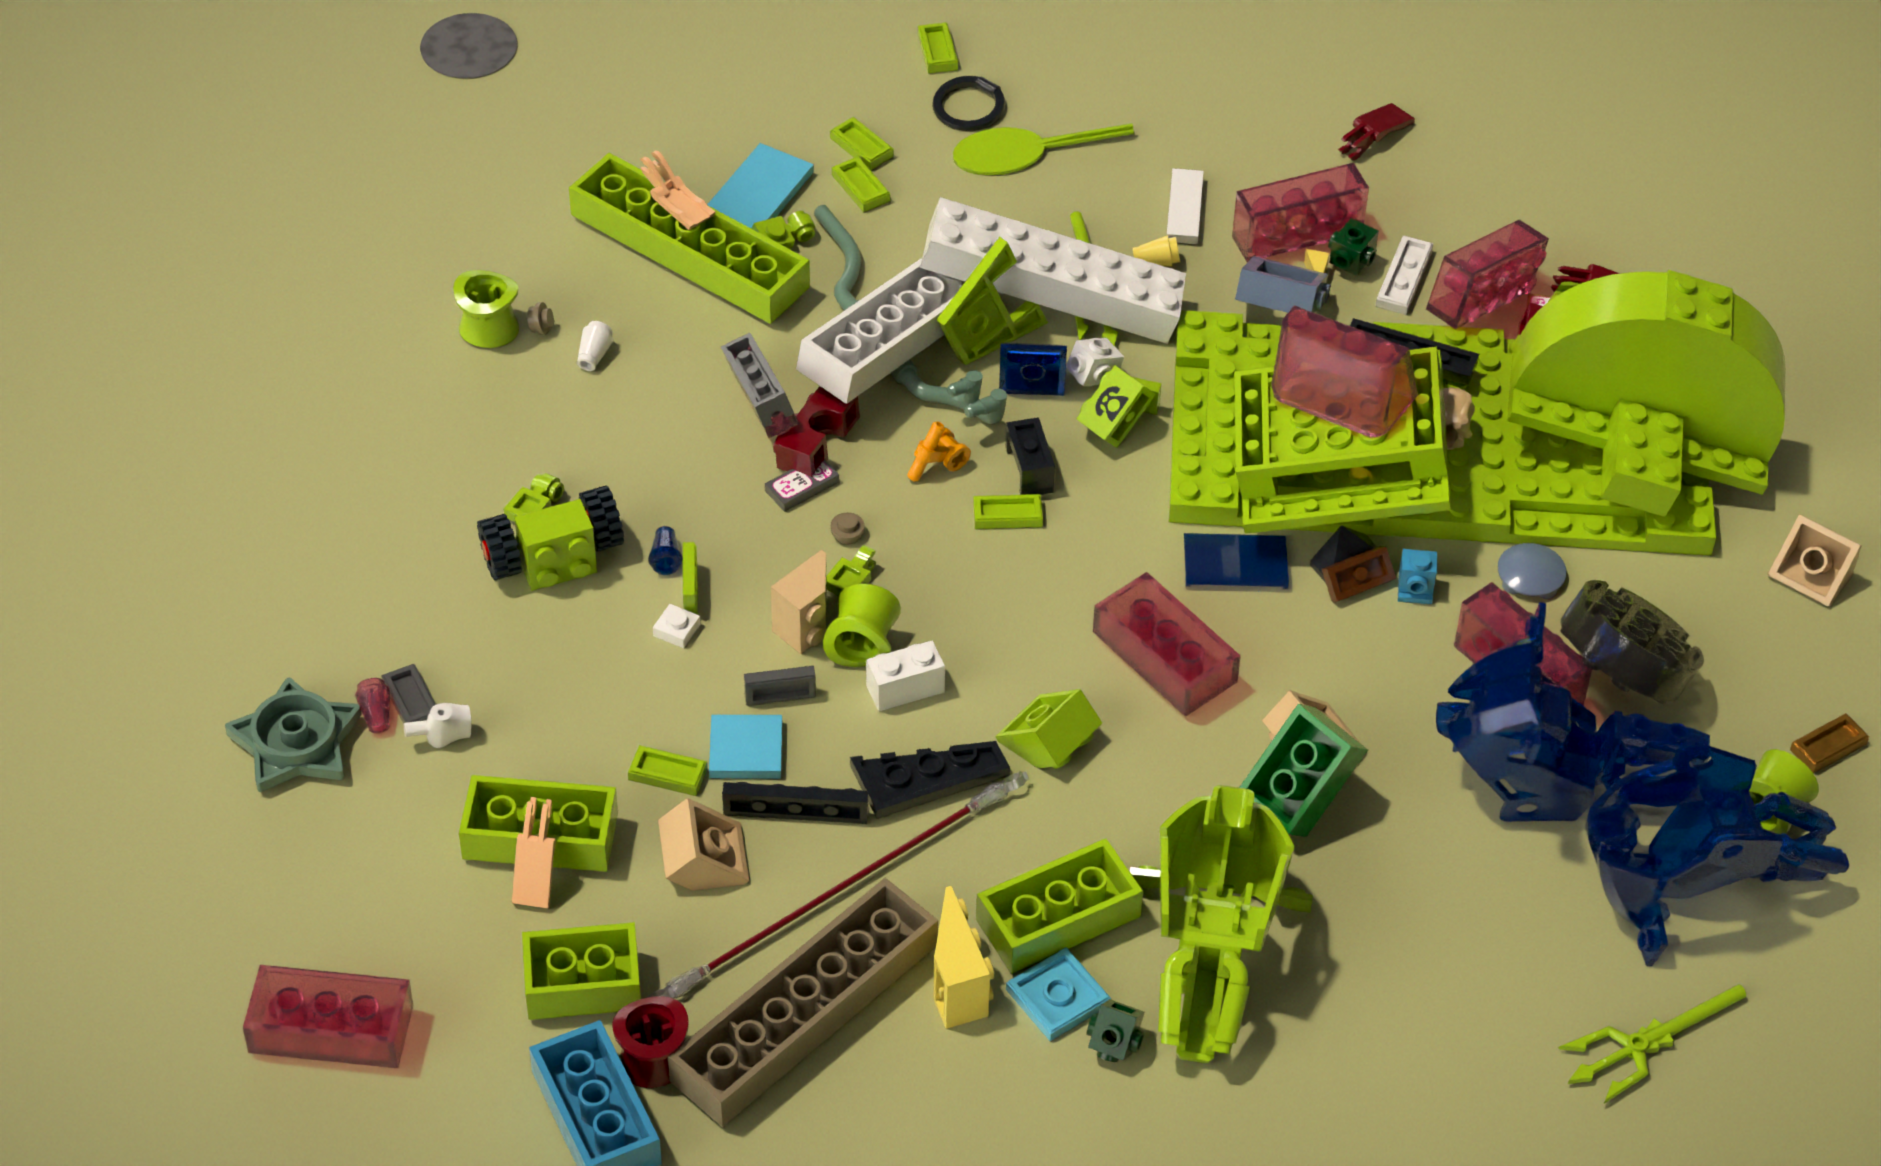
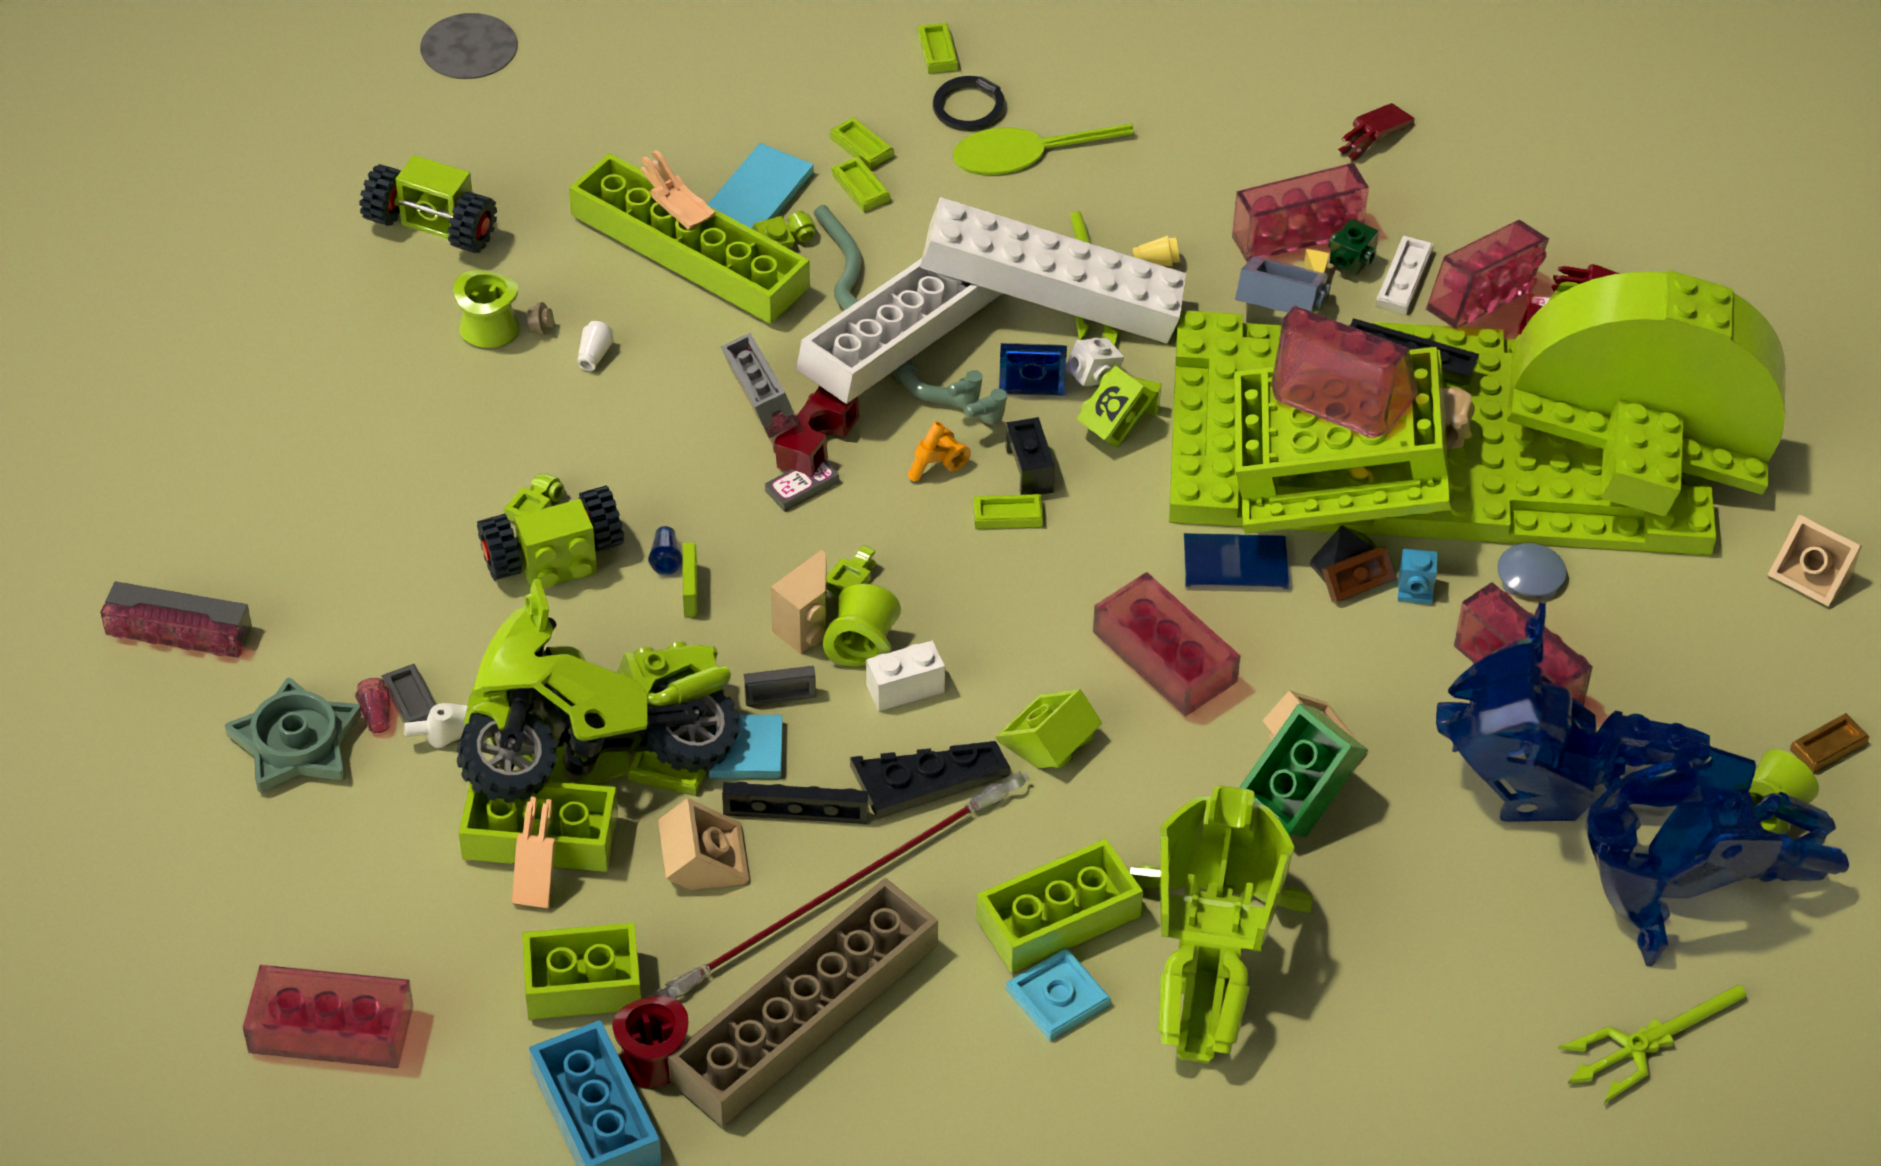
white plate [653,604,701,648] -> none
dark tan plate [831,512,865,544] -> none
light yellow slope [933,886,994,1029] -> none
lime wing [937,237,1048,365] -> none
dark green brick [1086,999,1145,1062] -> none
white tile [1167,168,1204,244] -> none
clear smoke brick [1560,580,1704,704] -> none
none -> clear pink piece [100,581,252,658]
none -> brick [359,155,497,253]
none -> piece [457,579,740,803]

